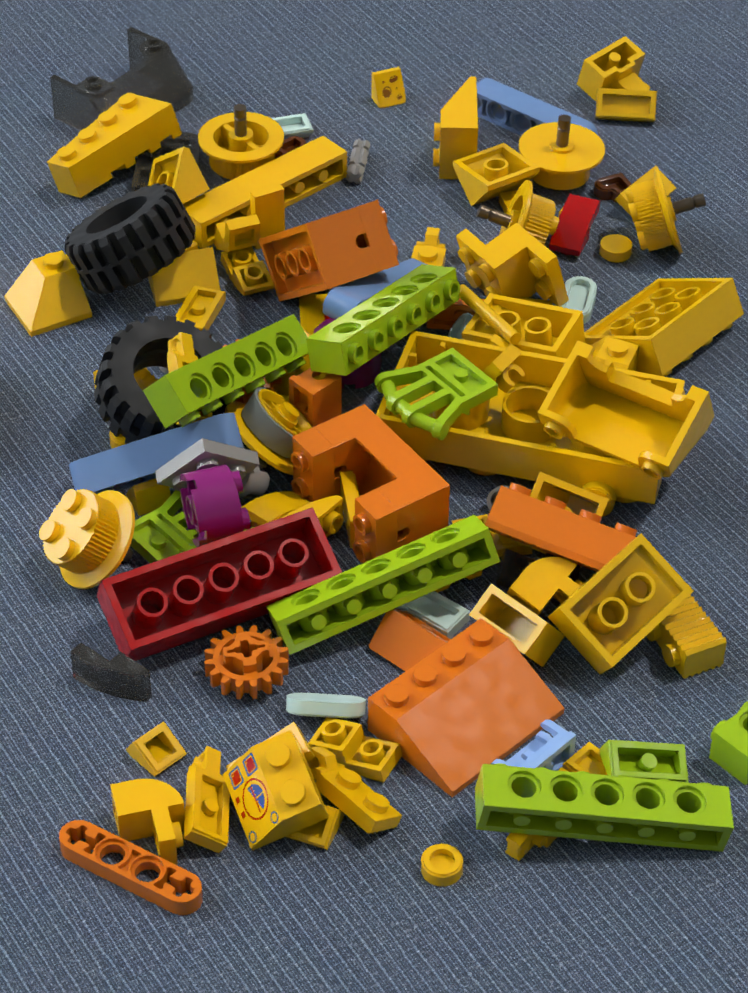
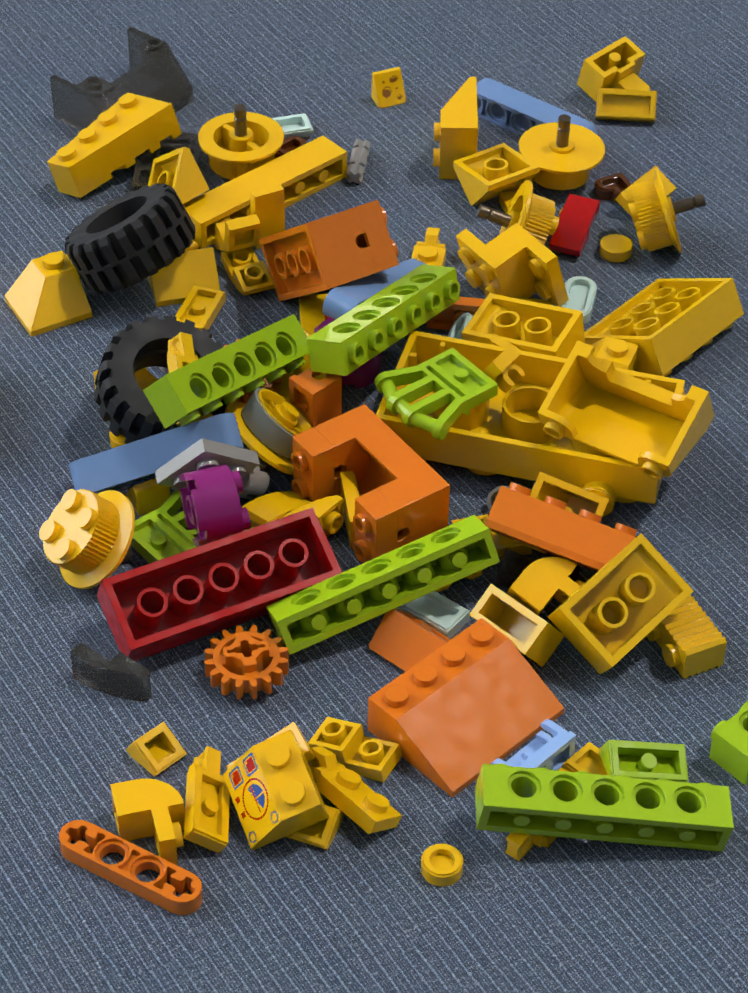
light aqua tile [286,693,366,719] -> none
yellow bar [459,284,521,345] -> none

